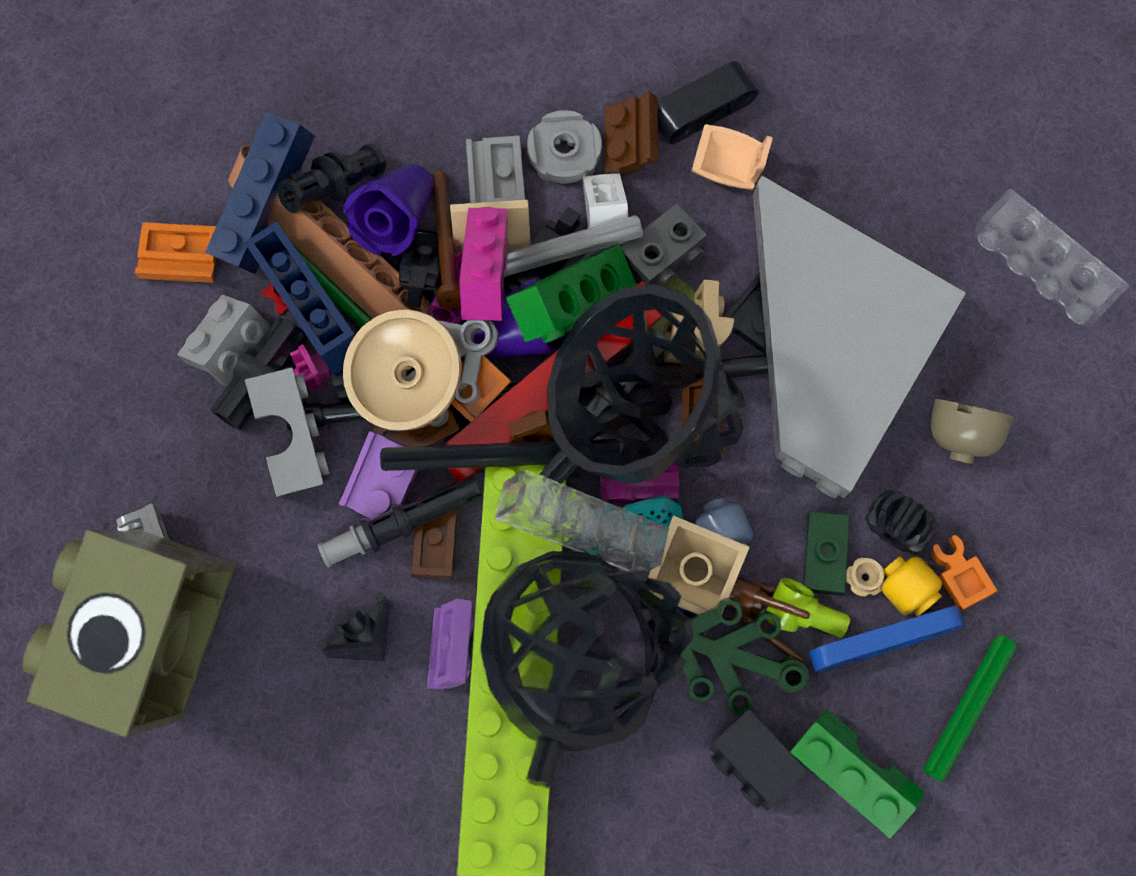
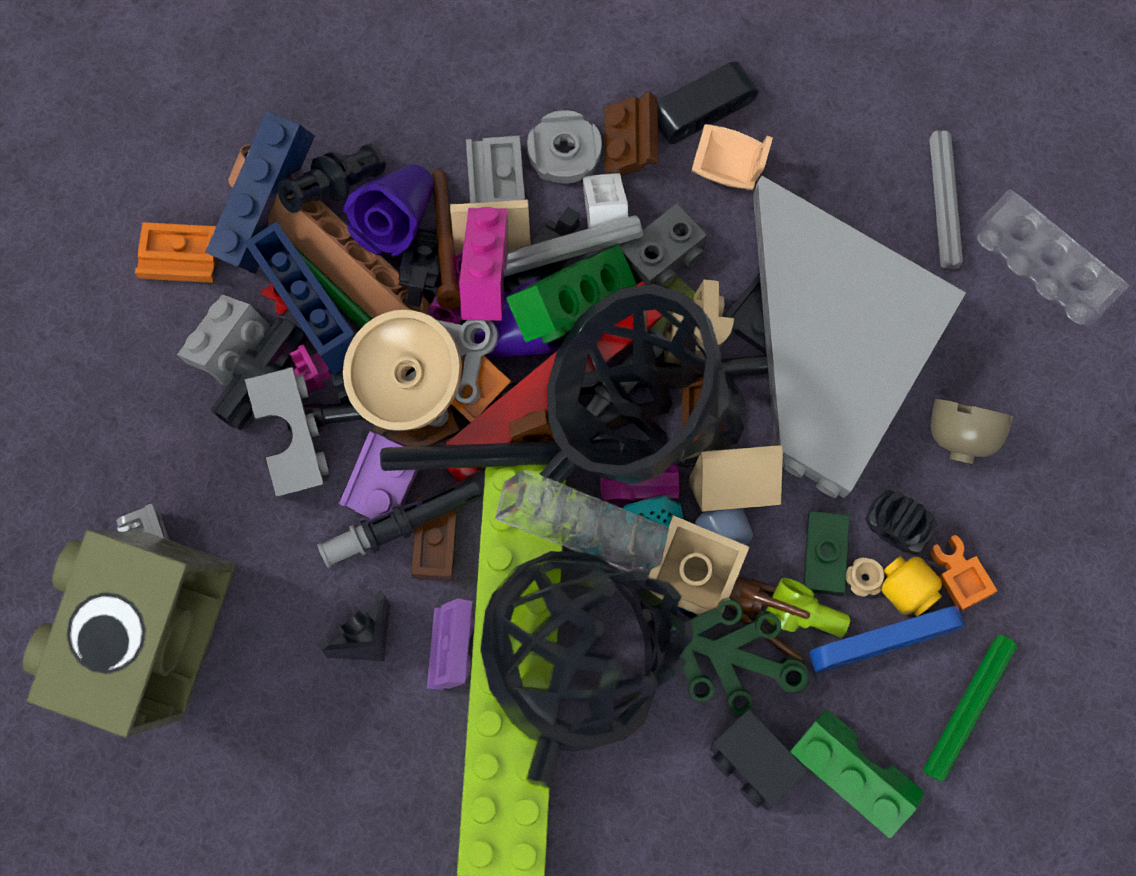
none -> tan slope [689,445,783,511]
none -> light grey axle [930,131,963,270]

